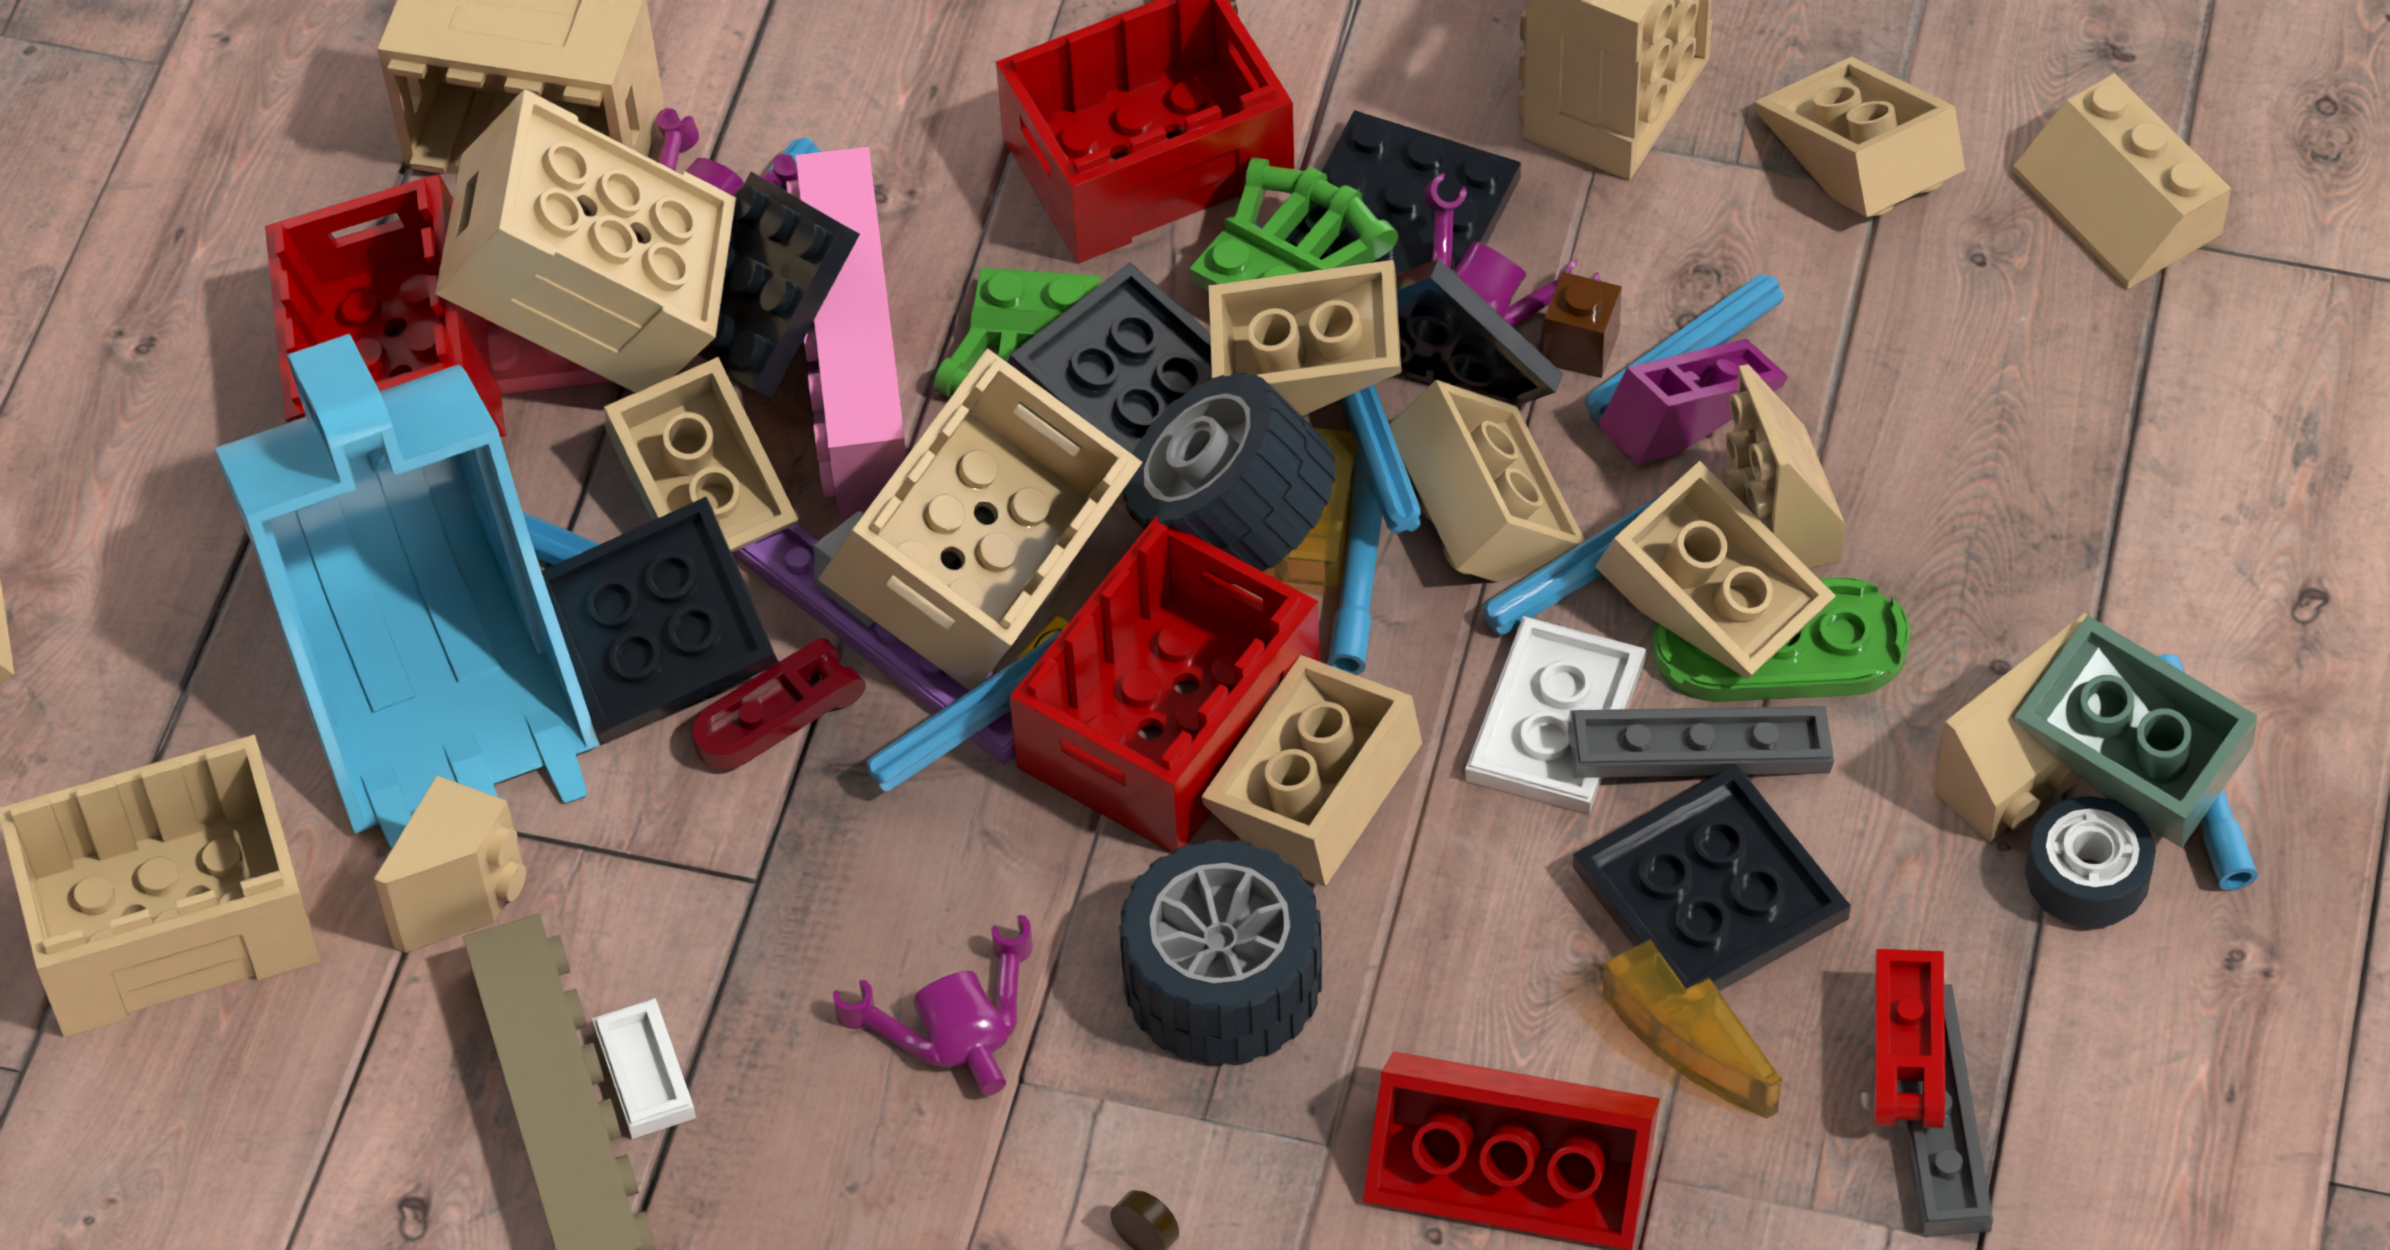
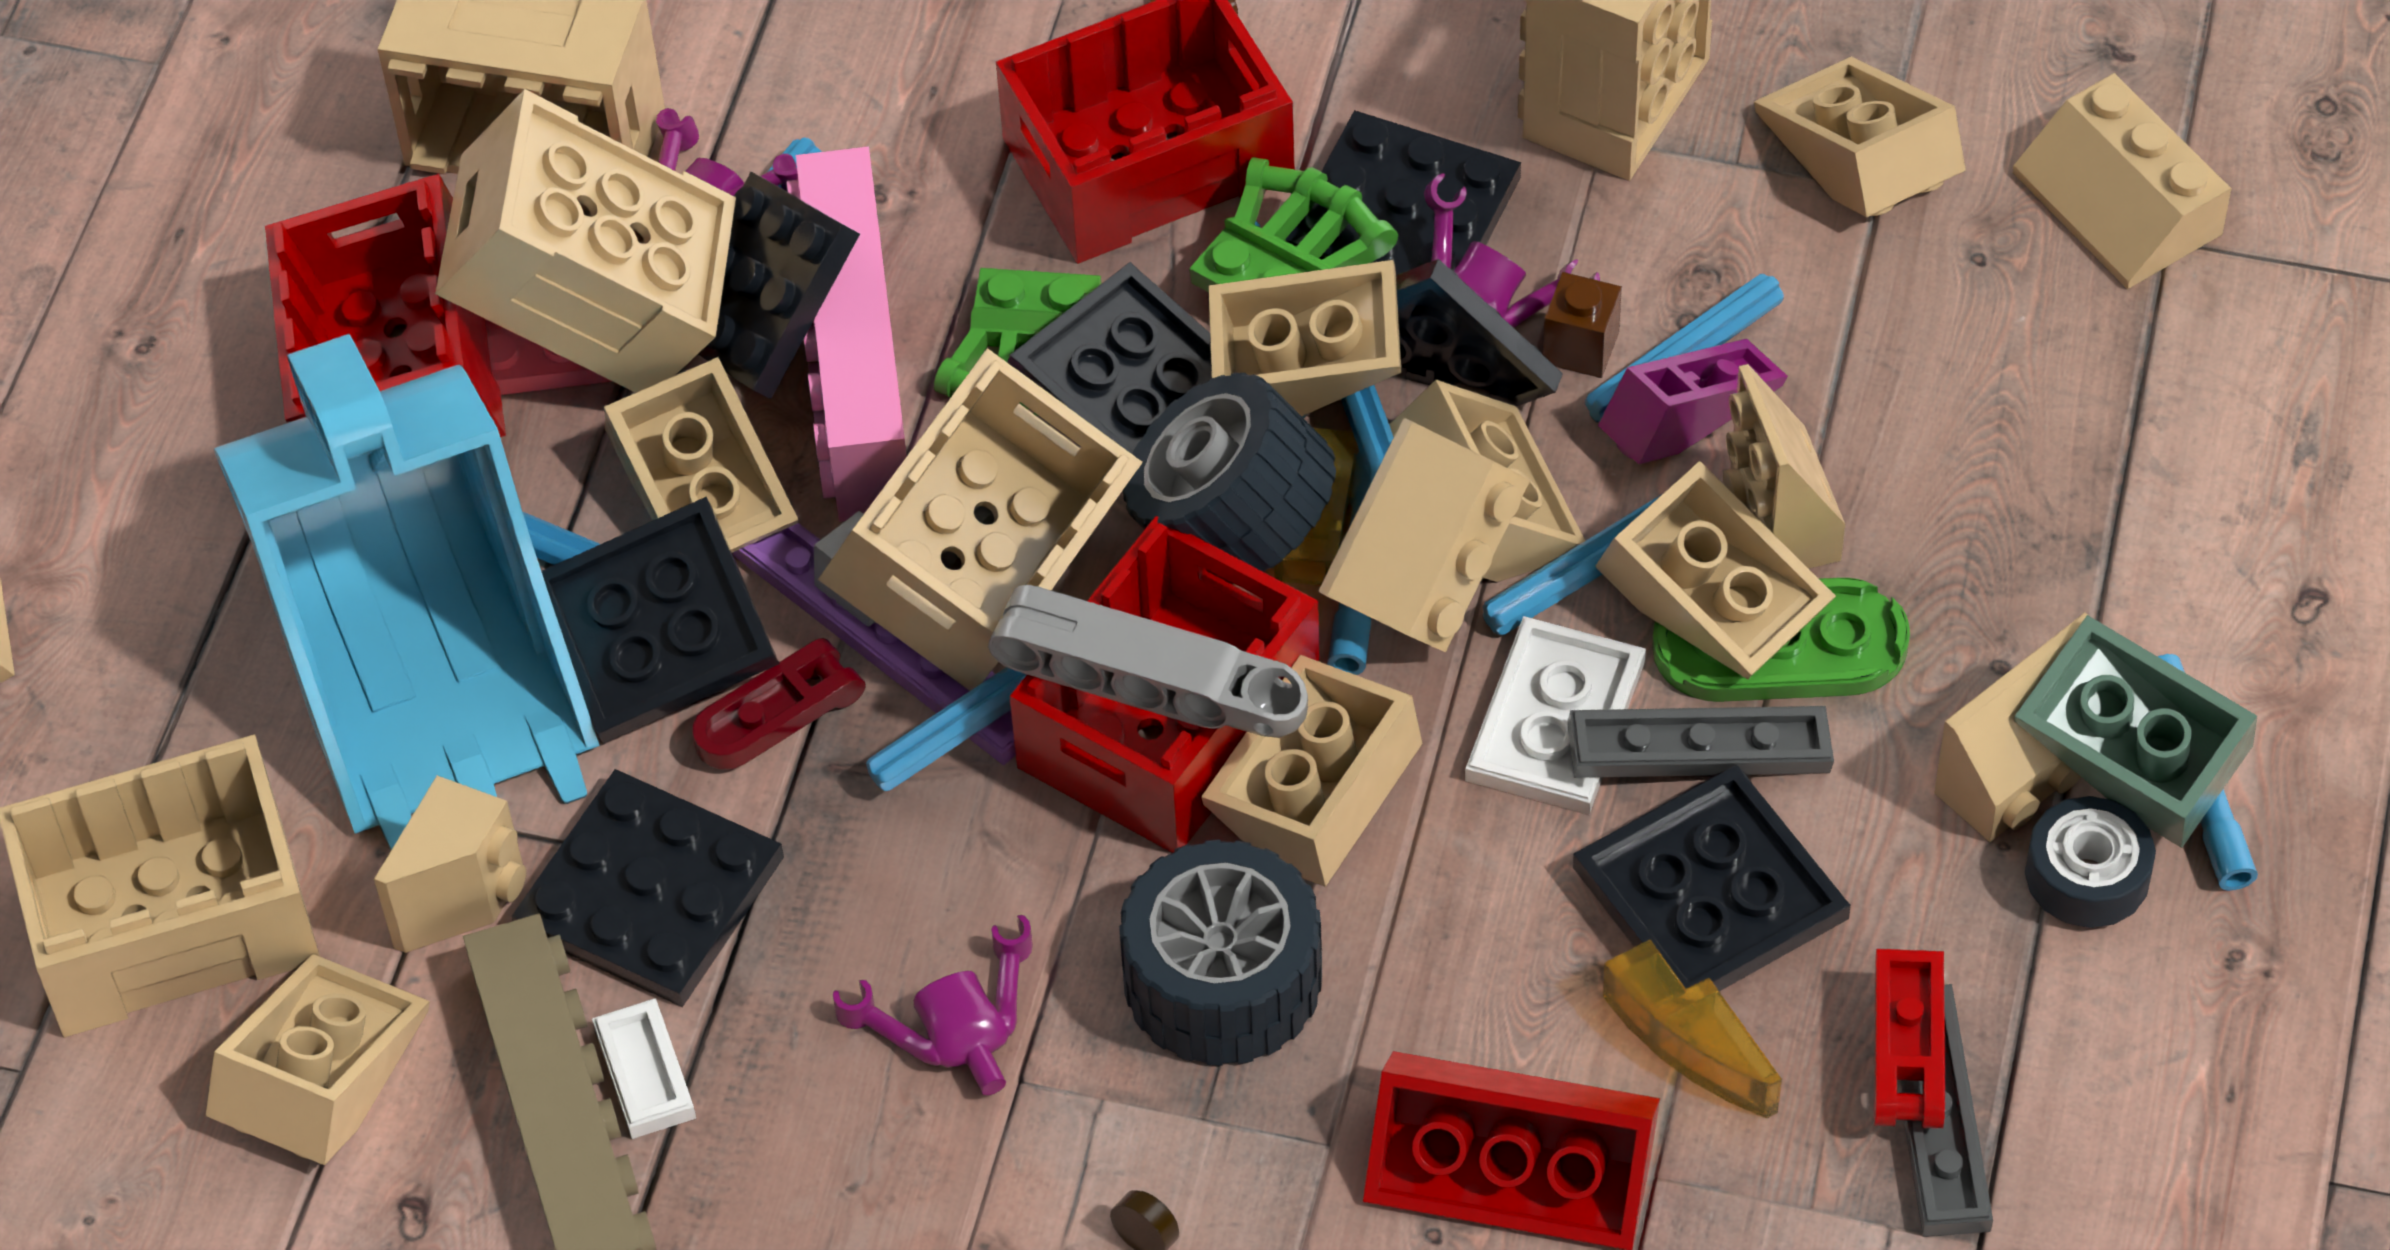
none -> tan slope [206,954,430,1165]
none -> black plate [511,769,784,1007]
none -> light grey piece [988,585,1308,738]
none -> tan slope [1318,417,1530,652]

